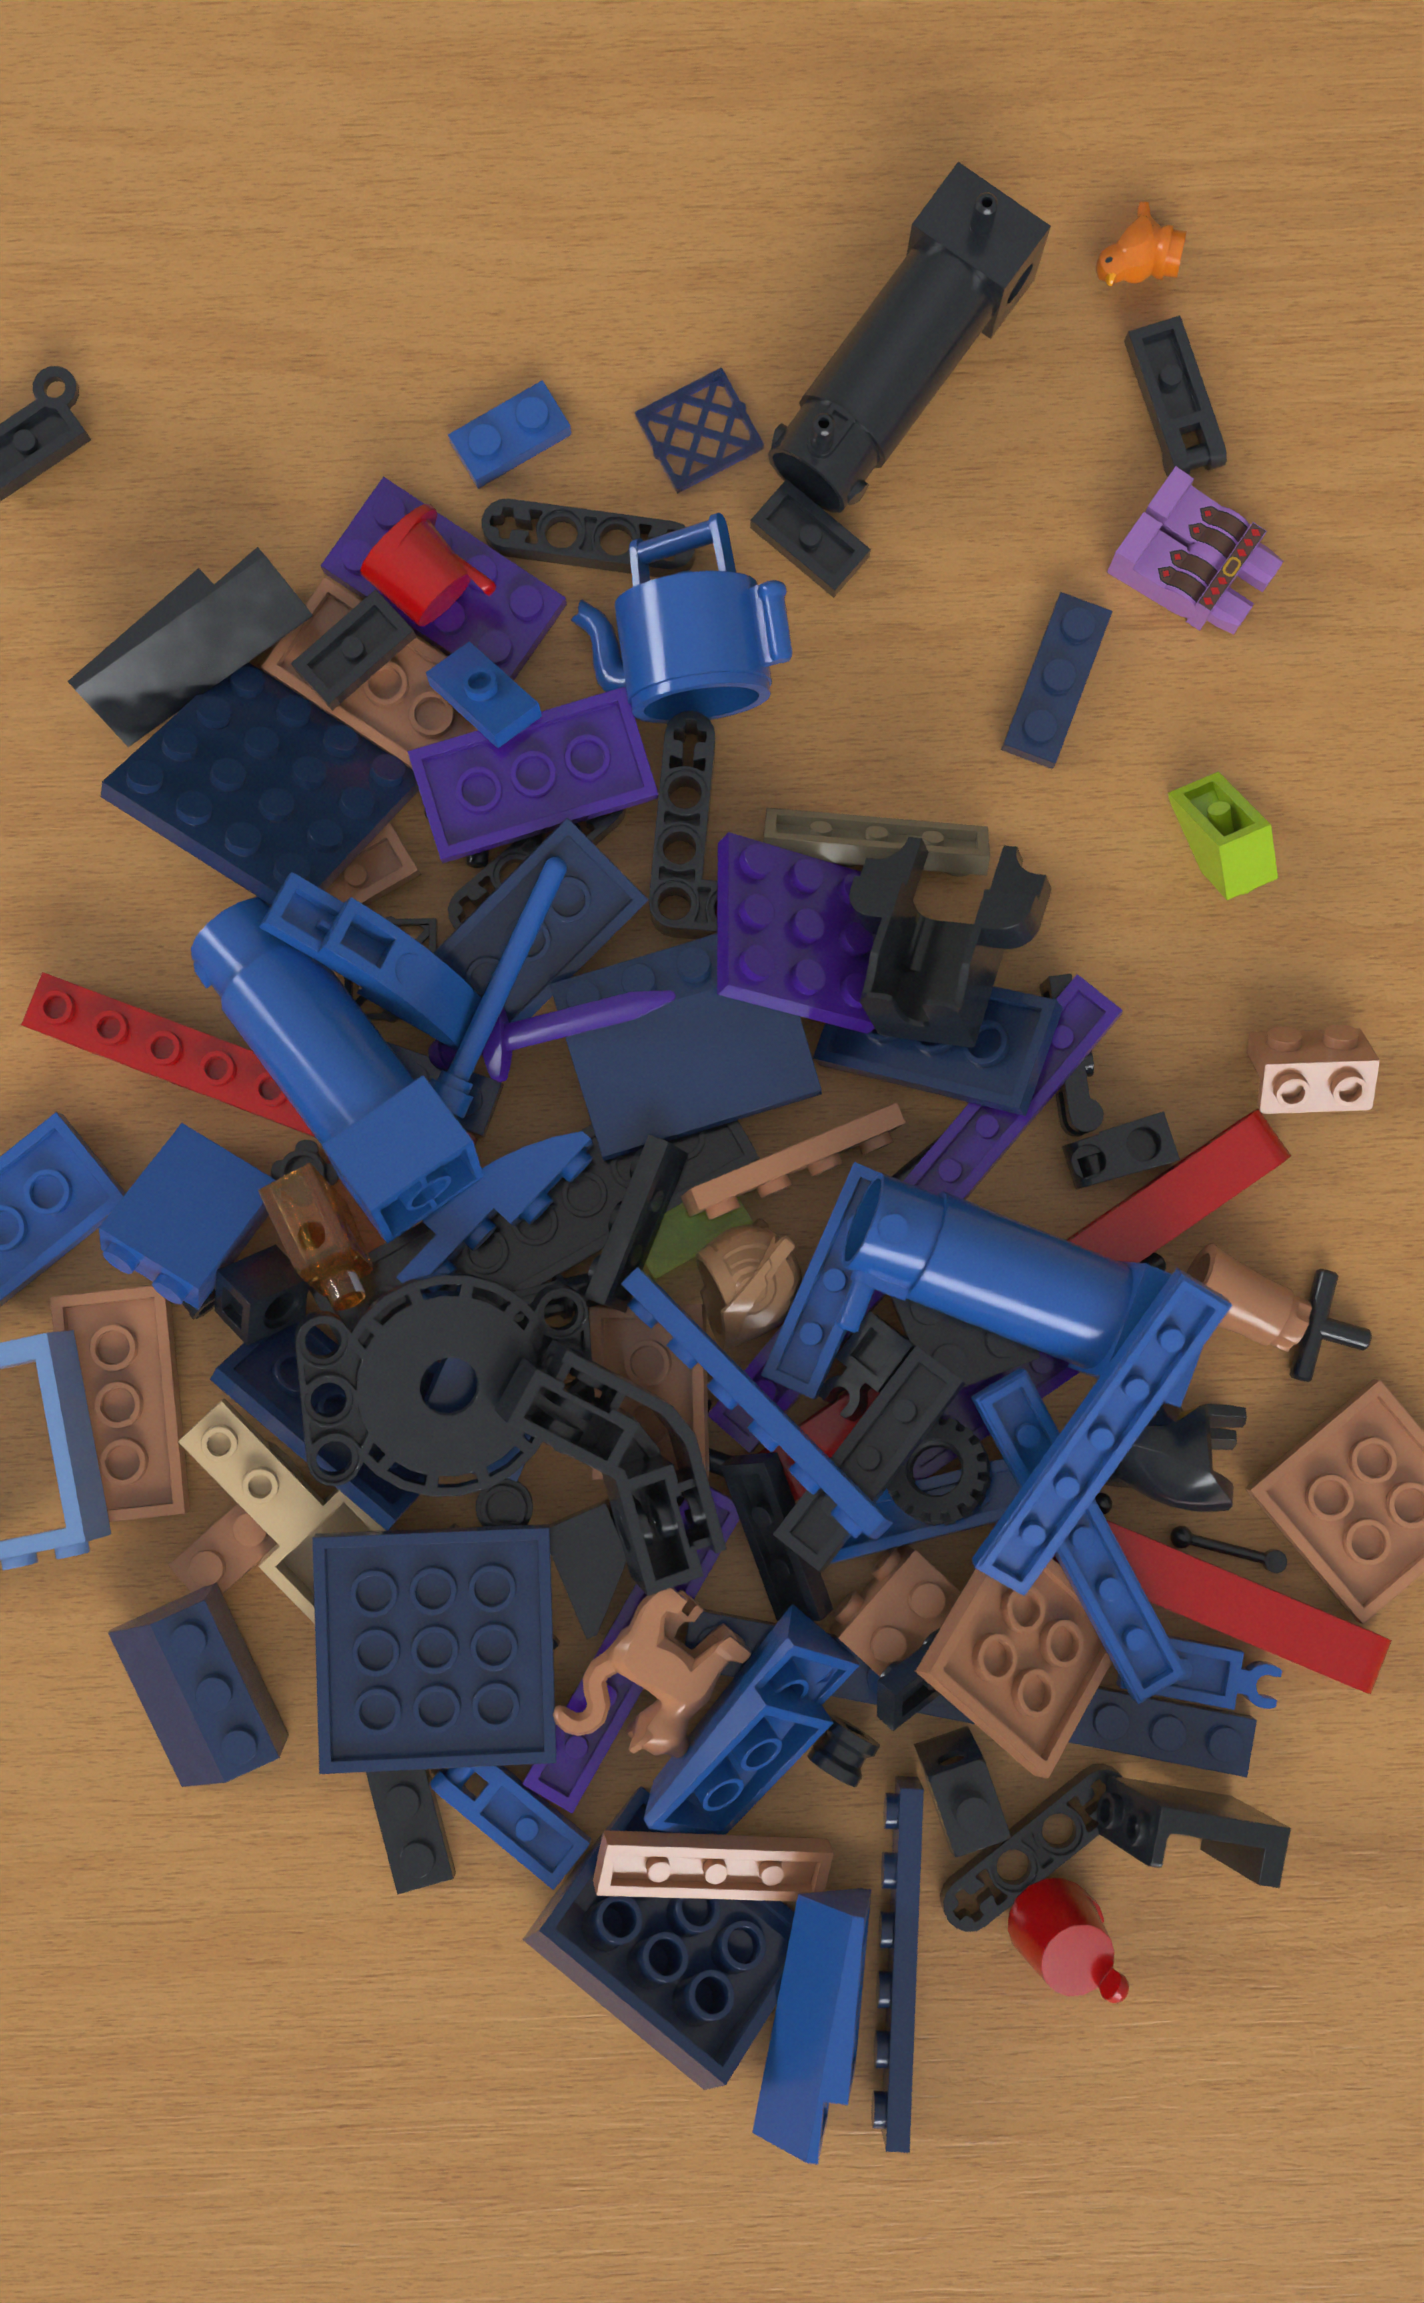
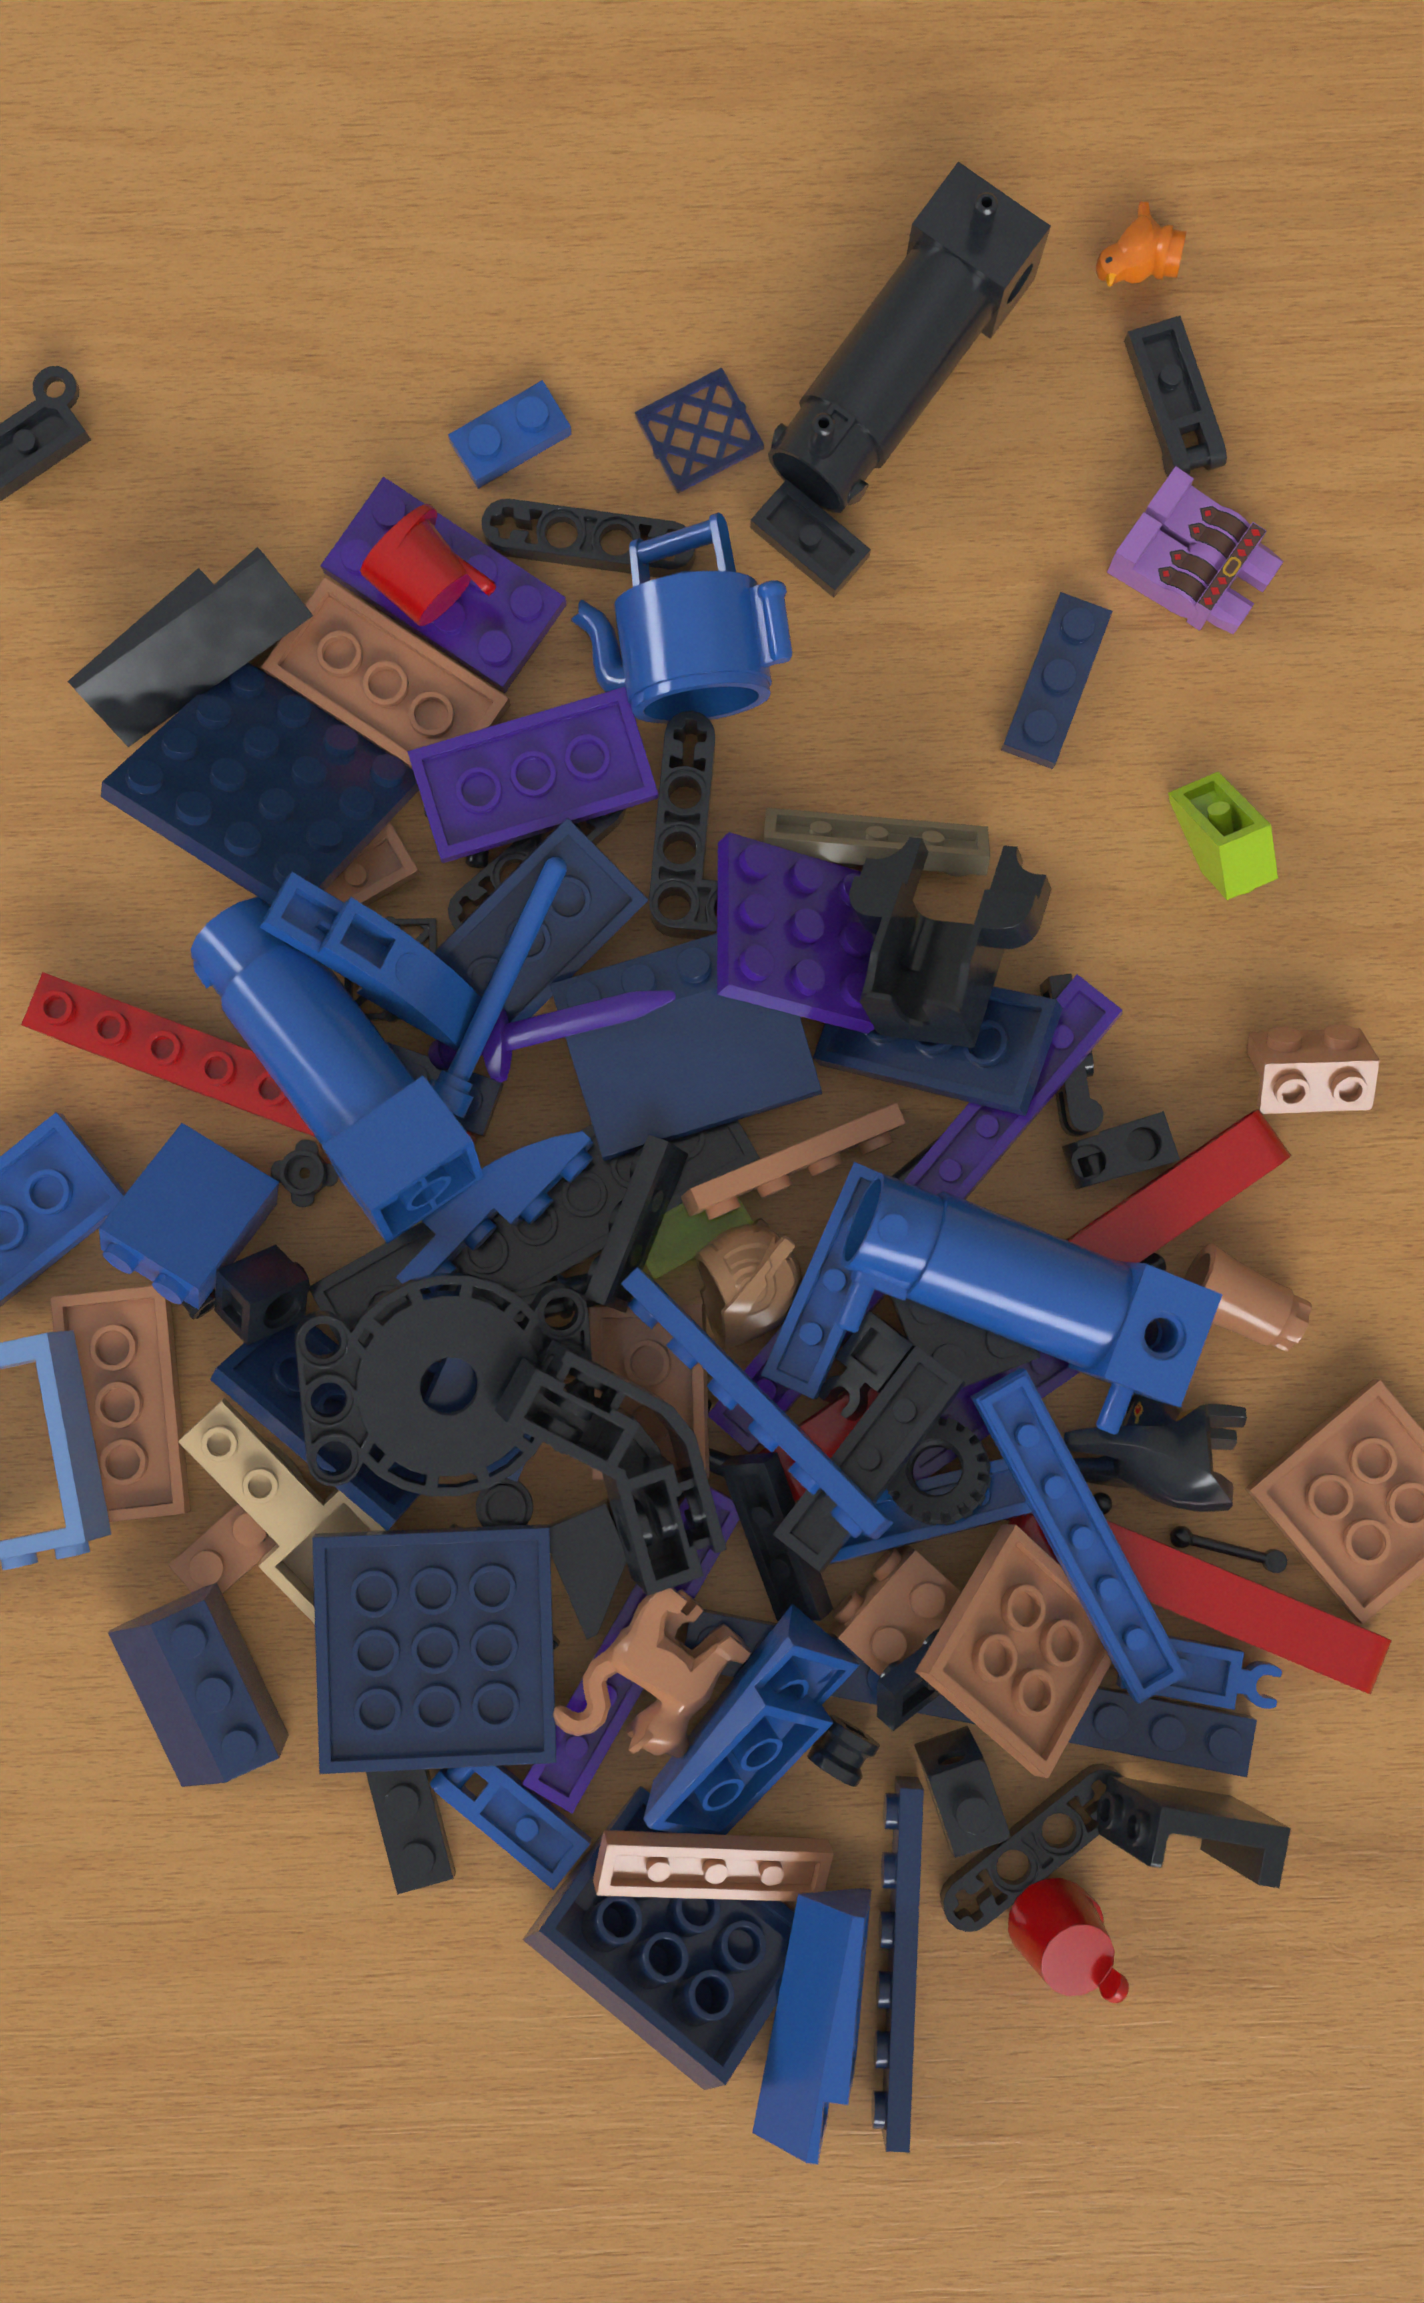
clear orange torso [258,1163,373,1311] -> none
black plate [291,589,416,711] -> none
blue plate [426,641,542,748] -> none
blue tile [972,1268,1232,1596] -> none
black piece [1289,1269,1372,1382] -> none

